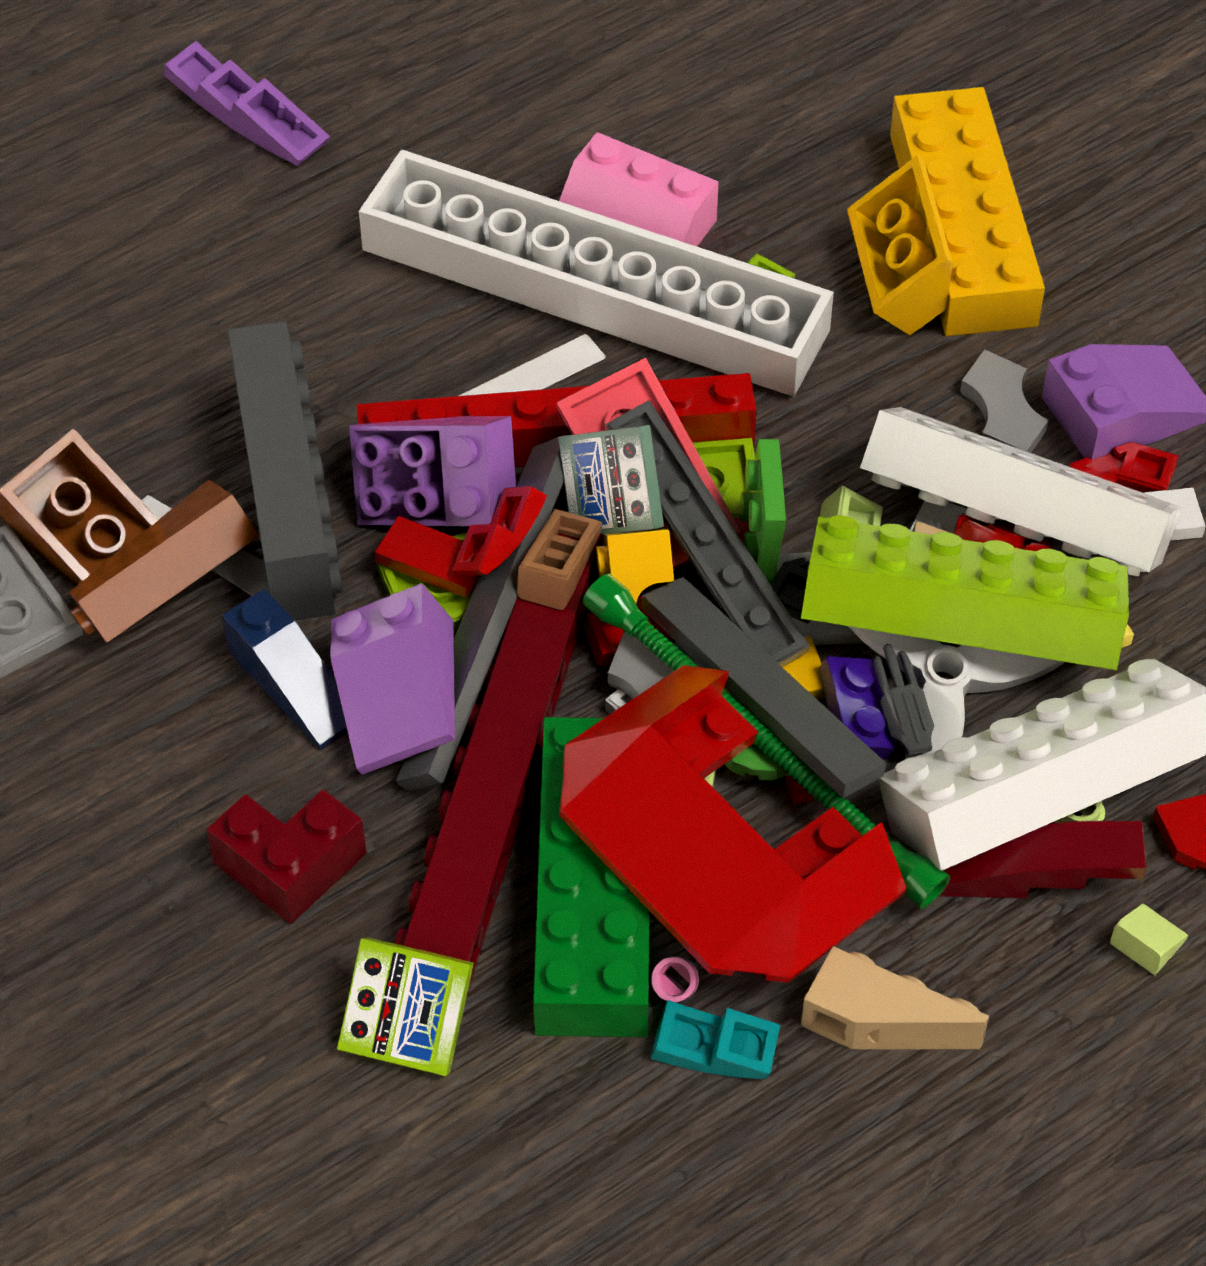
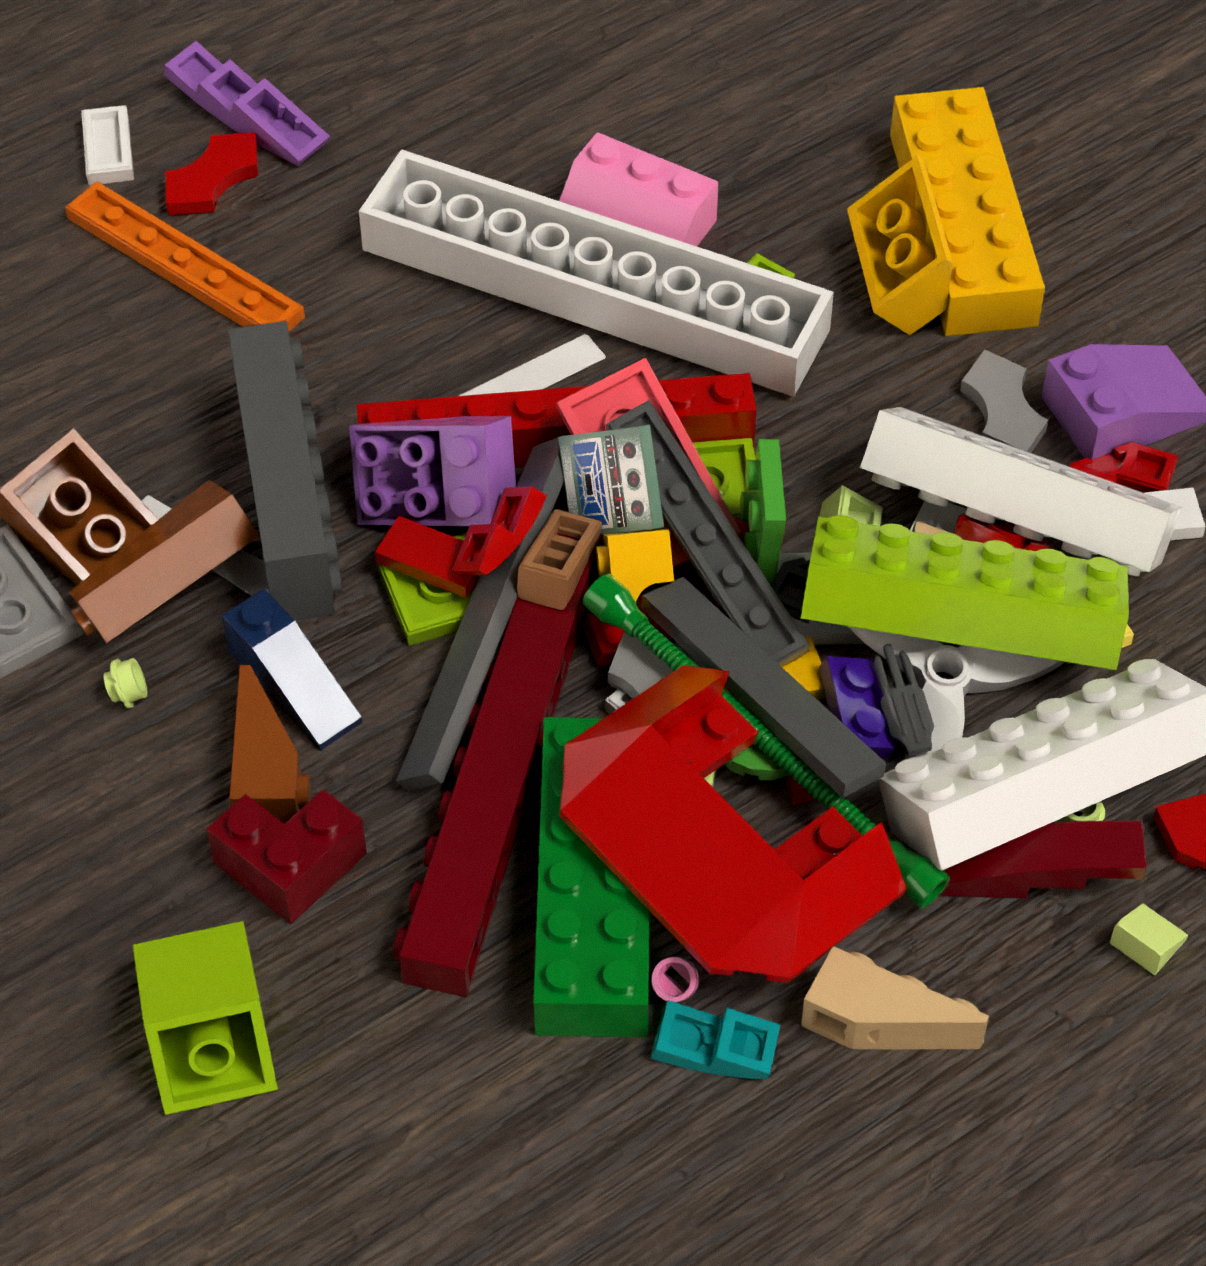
medium lavender slope [330,583,455,775] -> none
tile [337,937,474,1076] -> none
none -> orange tile [65,181,305,332]
none -> white tile [81,105,134,185]
none -> yellowish green plate [104,658,147,708]
none -> lime slope [133,921,278,1115]
none -> red tile [165,132,259,215]
none -> dark orange slope [229,665,311,824]

